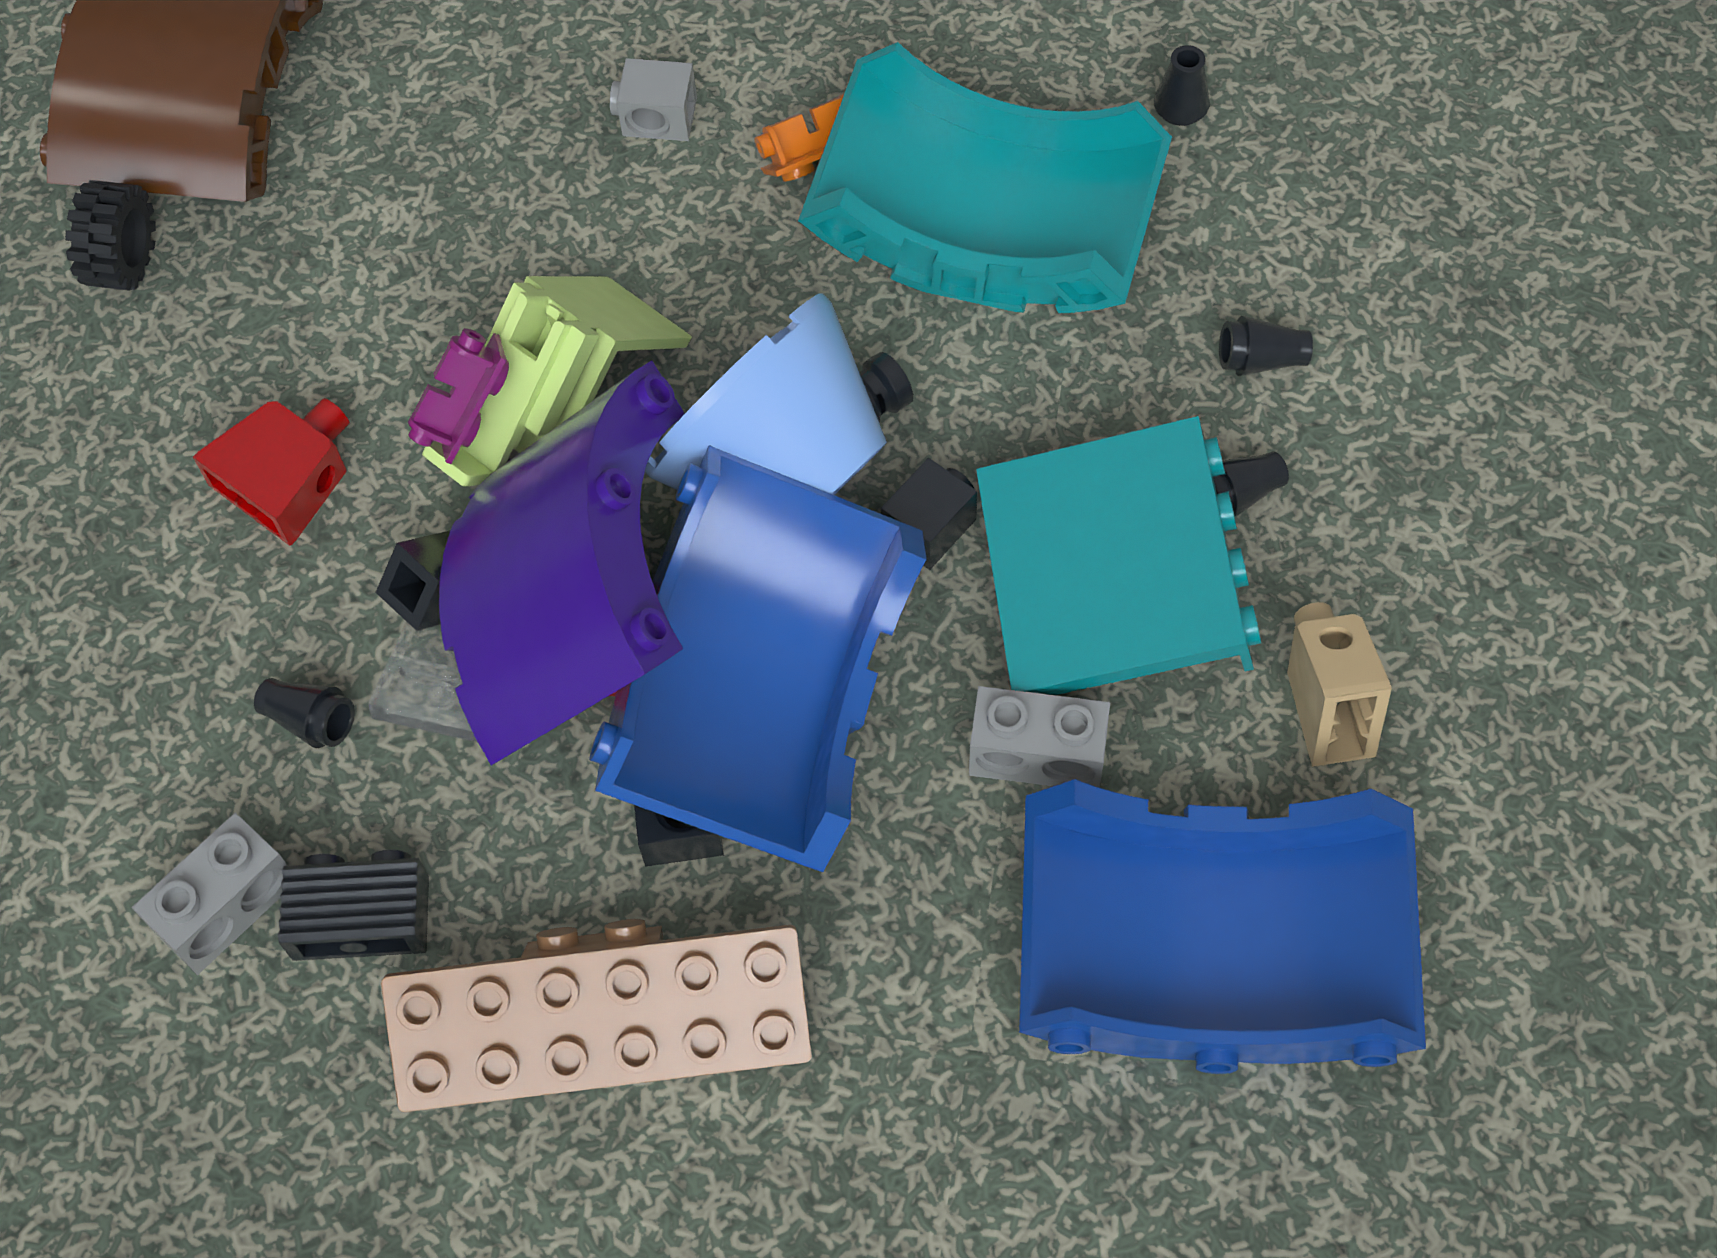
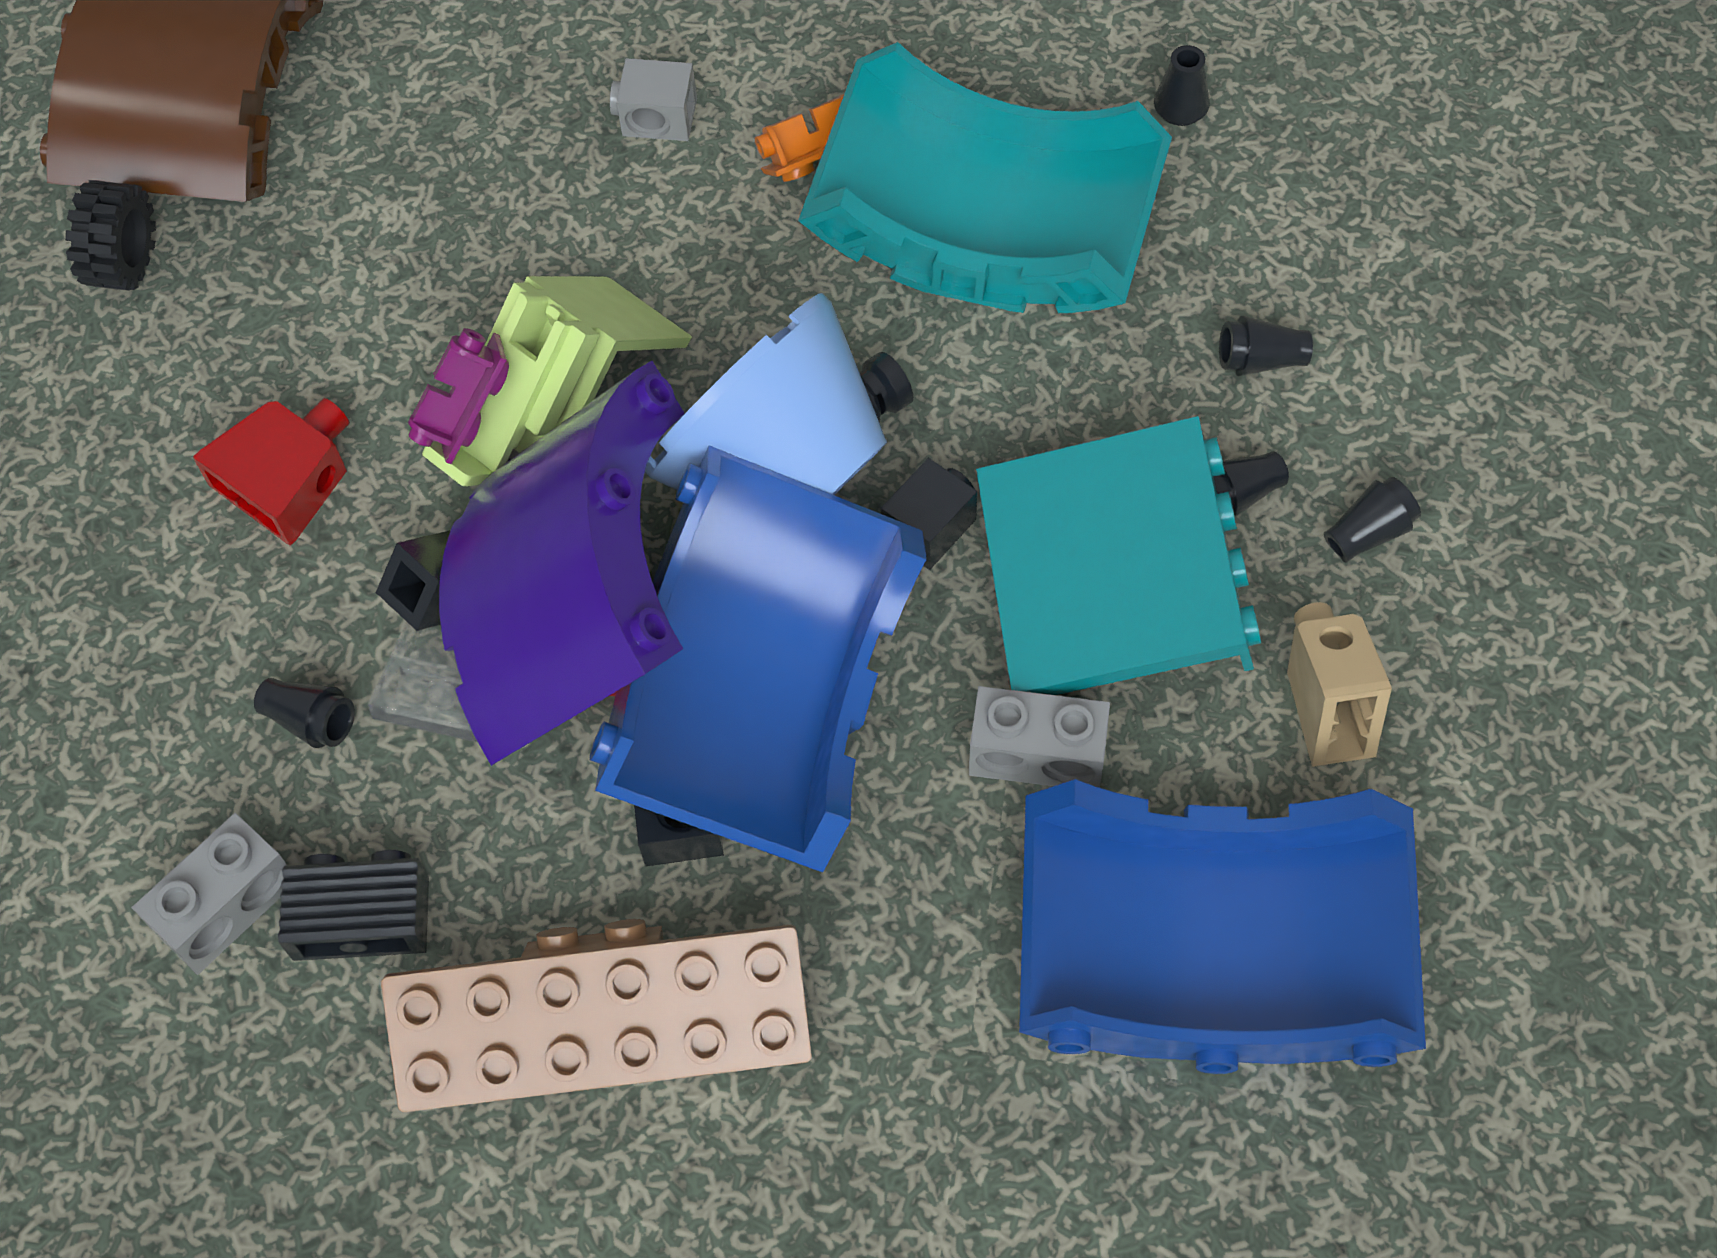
none -> black cone [1324,477,1421,563]

